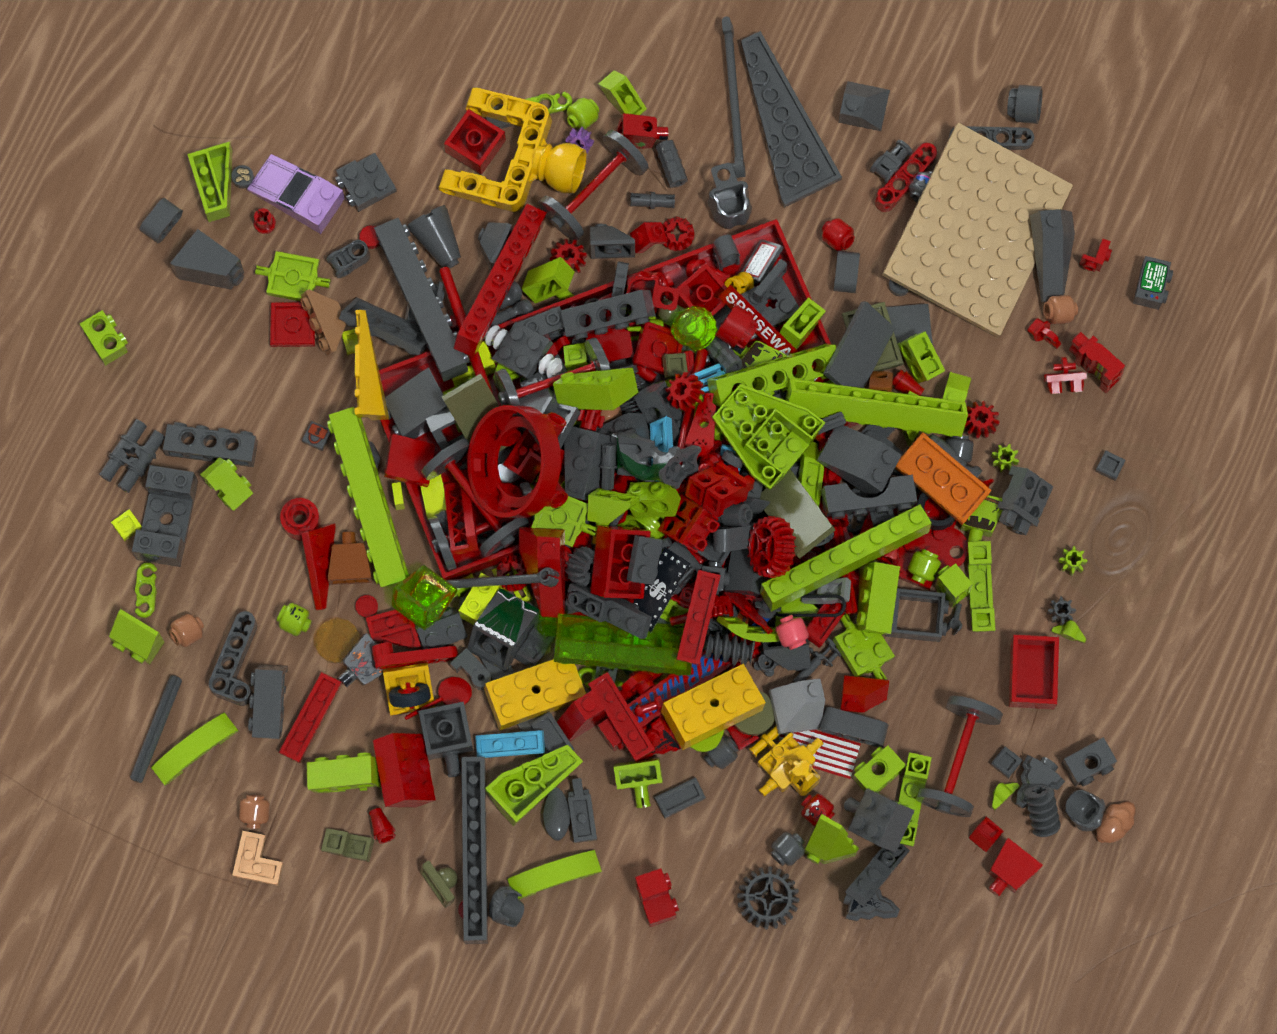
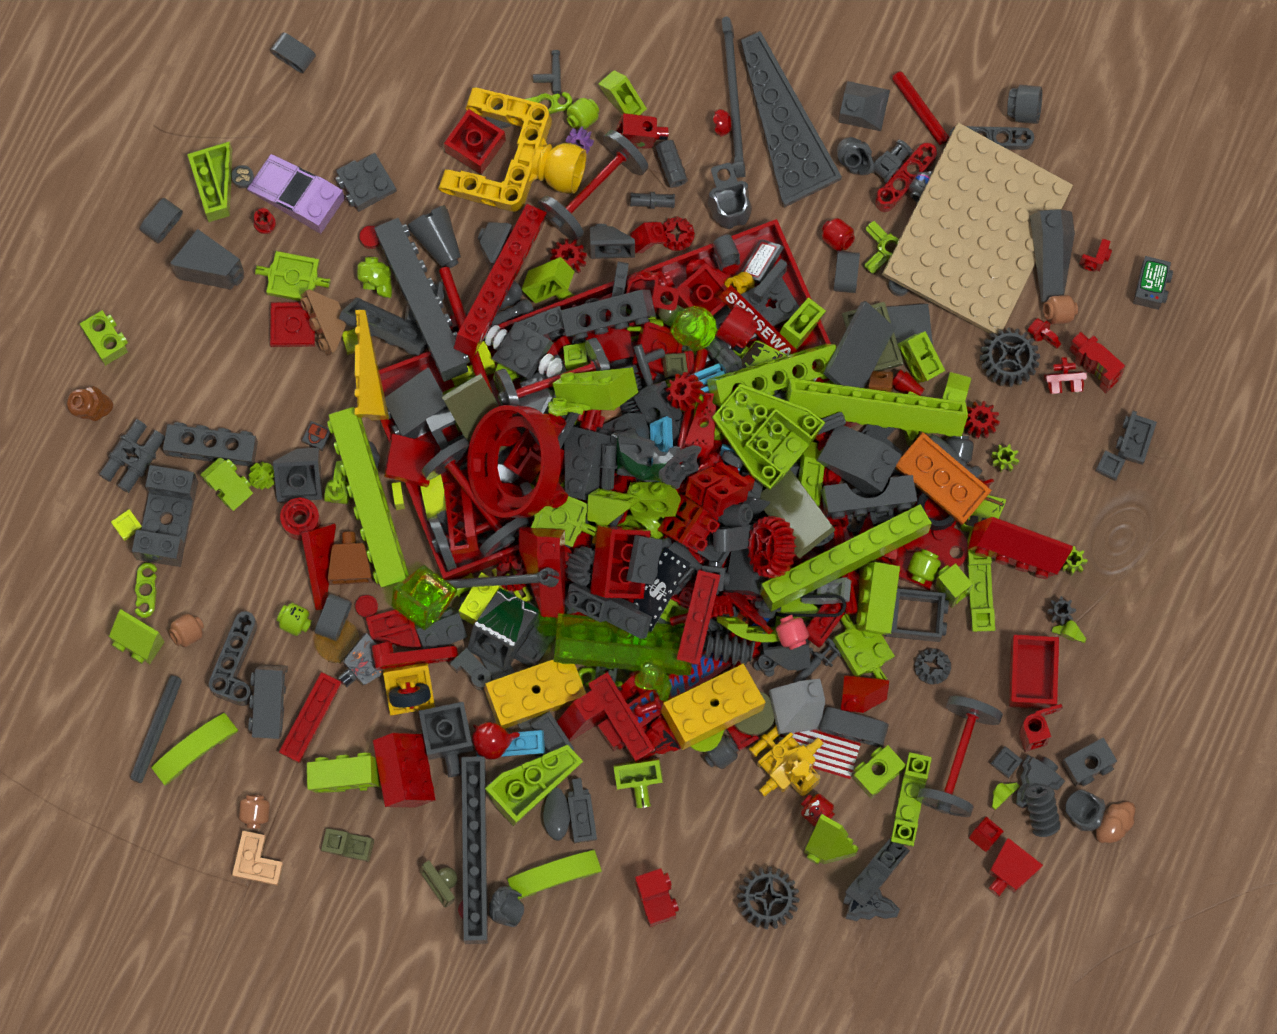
dark grey piece [326,240,370,278] -> none
red cone [369,808,396,844] -> none
red piece [404,677,472,720] -> none
dark grey tile [655,777,706,819] -> none
dark grey head [770,832,805,866] -> none
dark grey brick [844,788,915,853] -> none
dark grey hand [946,603,962,635] -> none
dark grey hips [997,466,1054,535] -> none
none -> dark orange head [67,386,113,421]
none -> lime gear [248,462,275,490]
none -> dark grey beam [270,32,316,73]
none -> dark grey slope [273,447,322,502]
none -> dark grey beam [315,594,352,641]
none -> lime axle [325,461,349,505]
none -> lime head [357,257,392,298]
none -> red hair [472,722,520,760]
none -> dark grey piece [533,50,561,94]
none -> lime plate [548,398,591,416]
none -> dark grey piece [633,344,665,387]
none -> clear neon green piece [634,659,672,701]
none -> red plate [713,109,731,137]
none -> dark grey head [837,137,874,175]
none -> lime axle [864,221,899,274]
none -> red axle [892,71,949,145]
none -> dark grey gear [915,648,951,684]
none -> red slope [968,517,1073,579]
none -> dark grey gear [980,327,1040,387]
none -> red piece [1019,704,1063,752]
none -> dark grey bracket [1116,411,1157,465]

